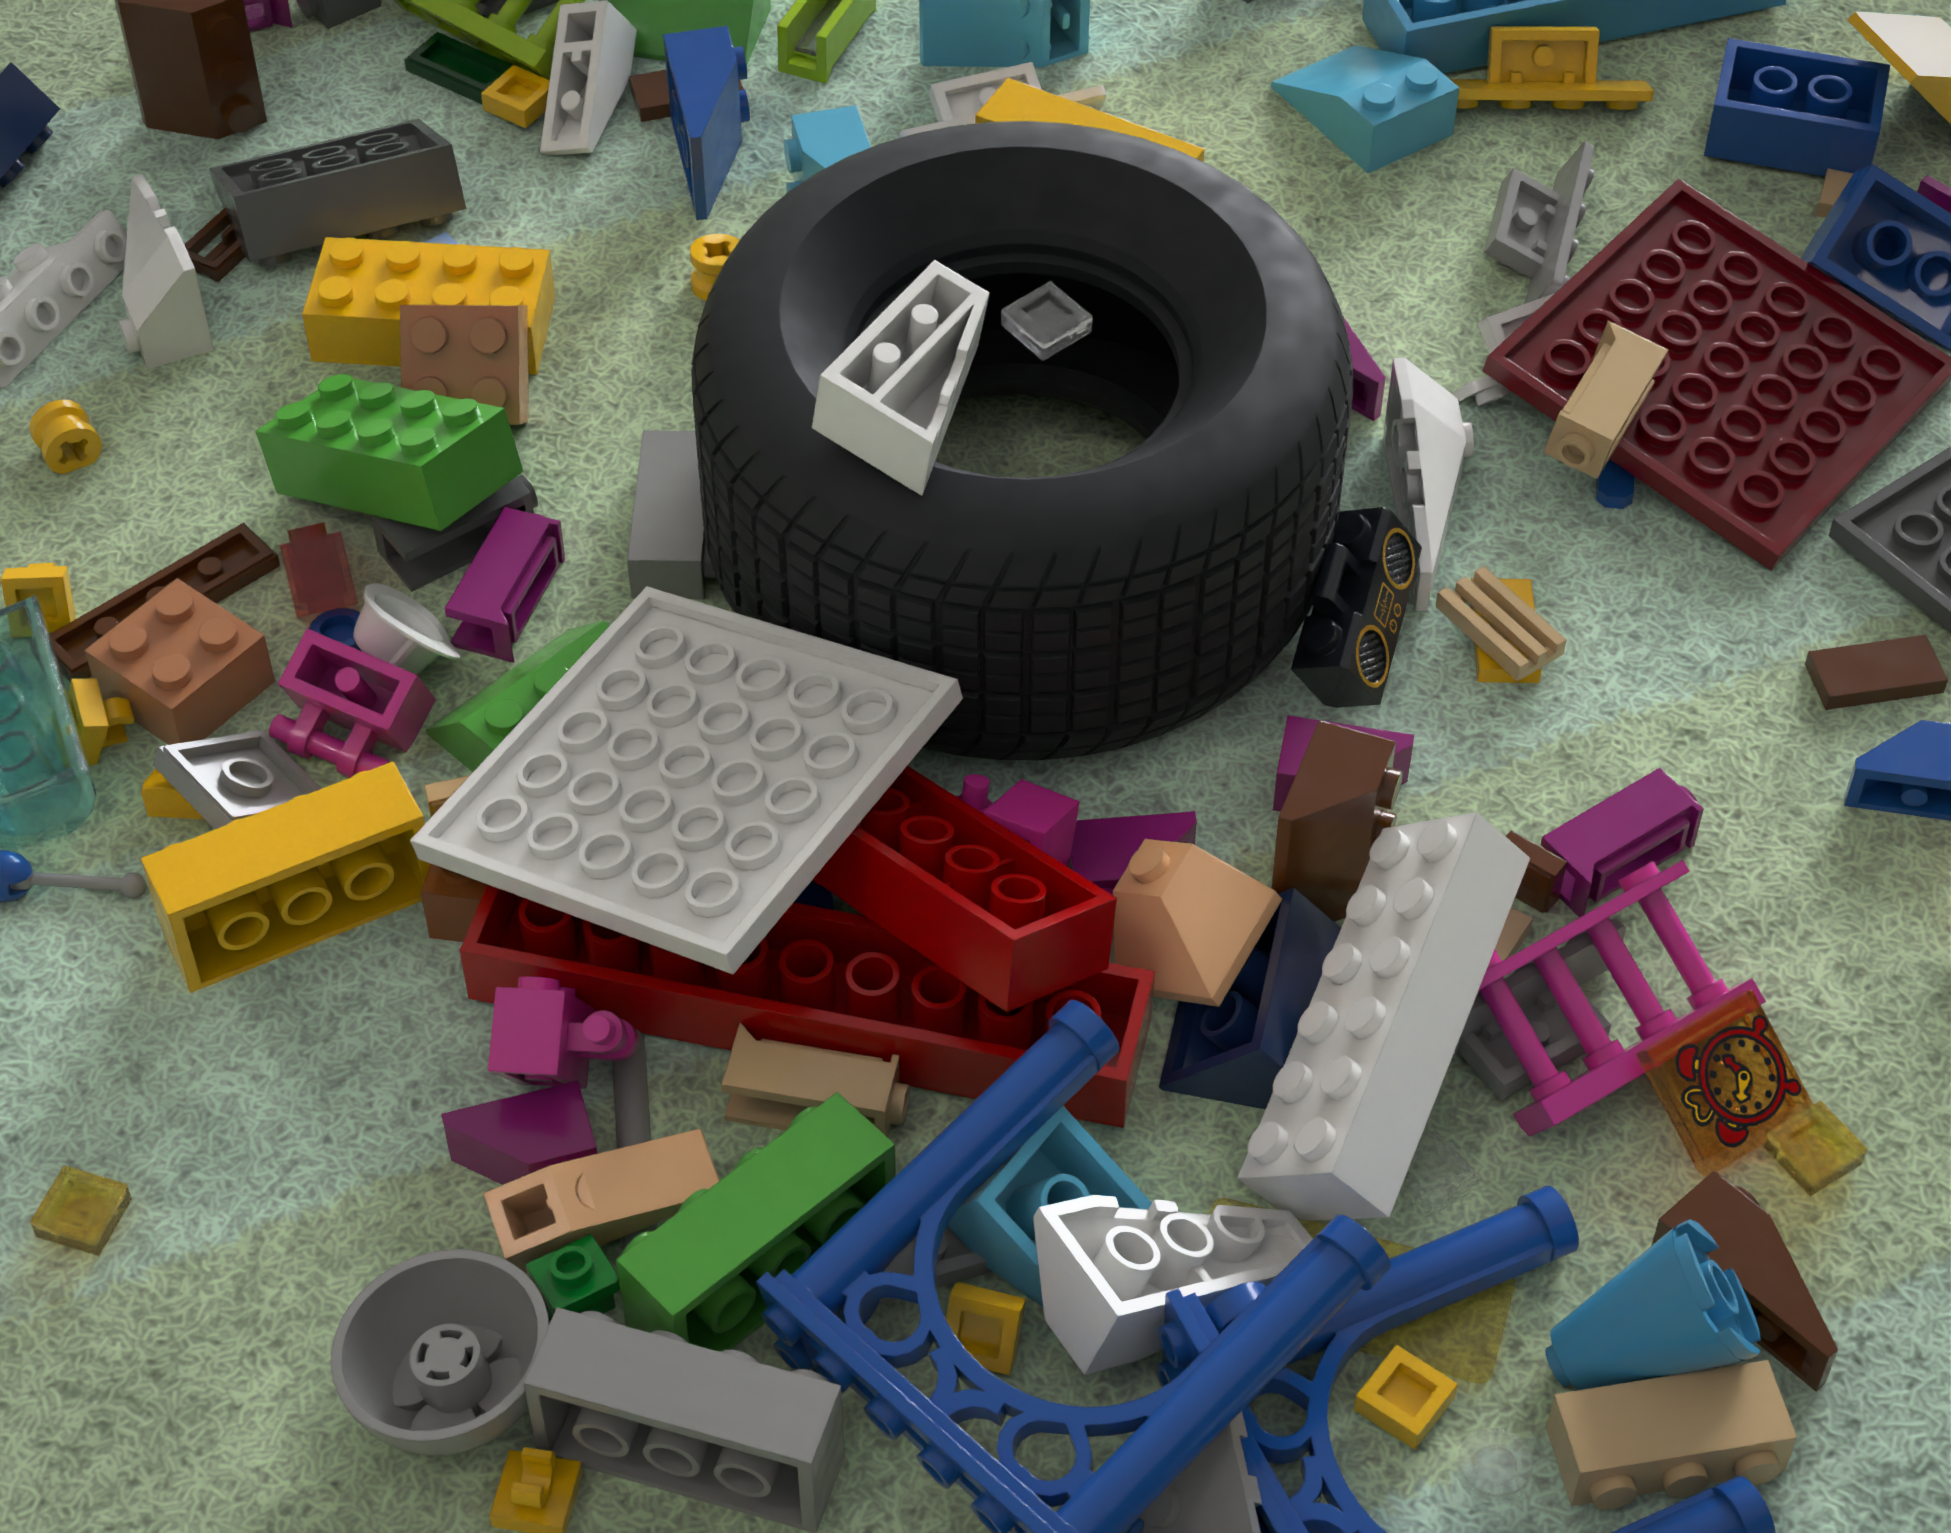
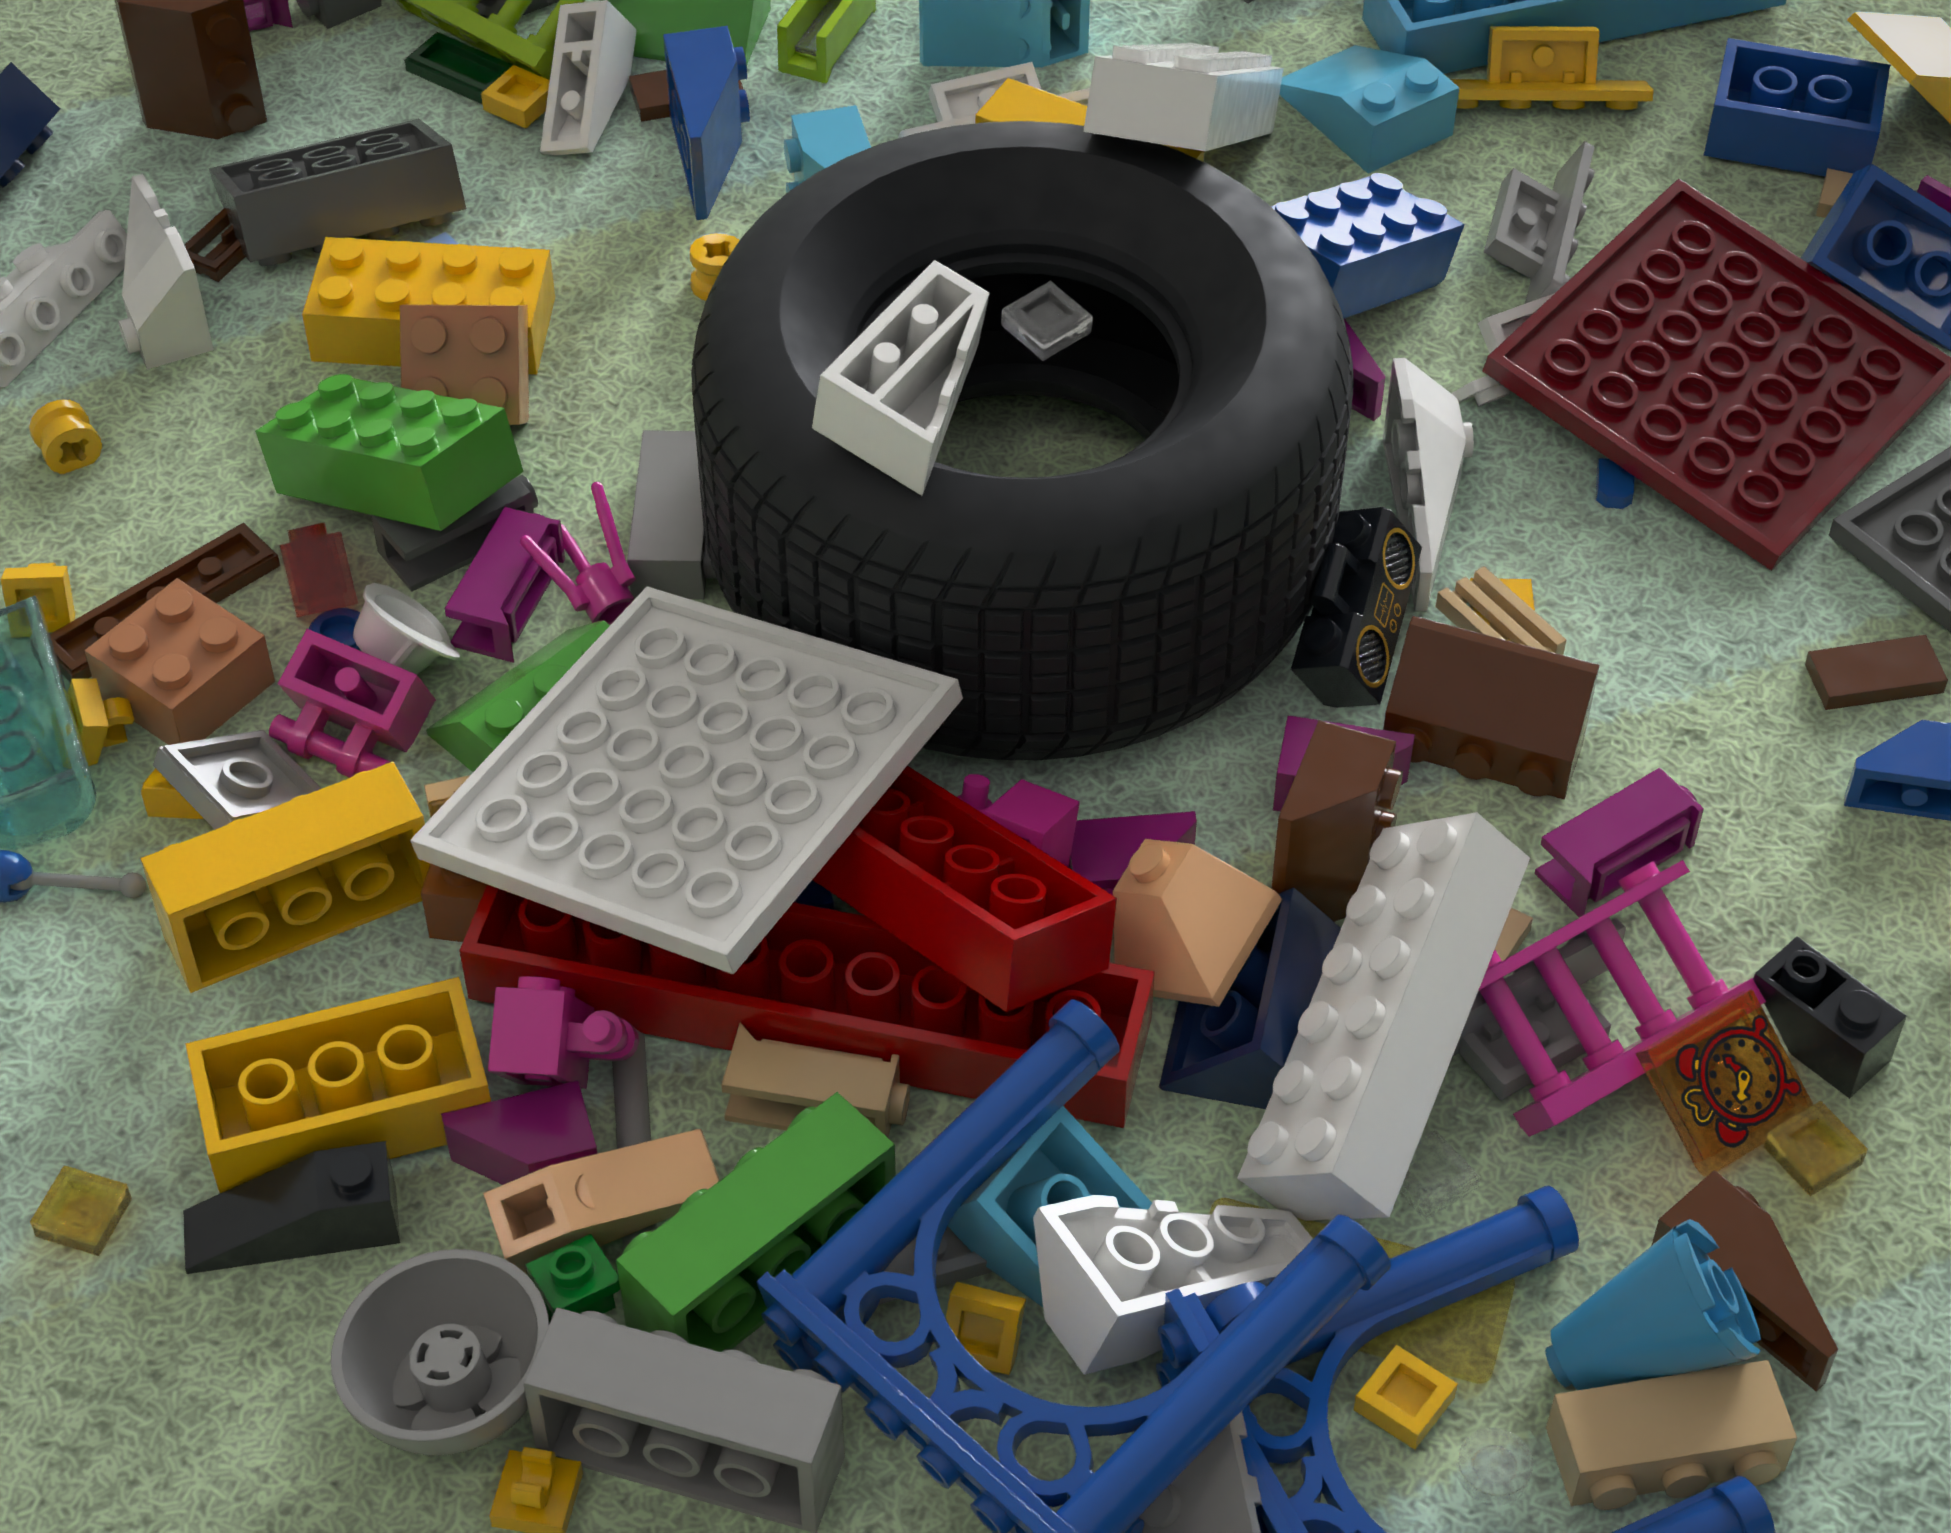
reddish brown tile [1505,830,1567,913] -> none
tan window [1543,321,1668,479] -> none
none -> black slope [183,1141,400,1274]
none -> yellow brick [185,977,491,1194]
none -> dark pink plant [520,481,636,625]
none -> white brick [1083,43,1284,151]
none -> blue brick [1271,173,1465,319]
none -> reddish brown slope [1383,616,1600,800]
none -> black slope [1753,936,1907,1099]

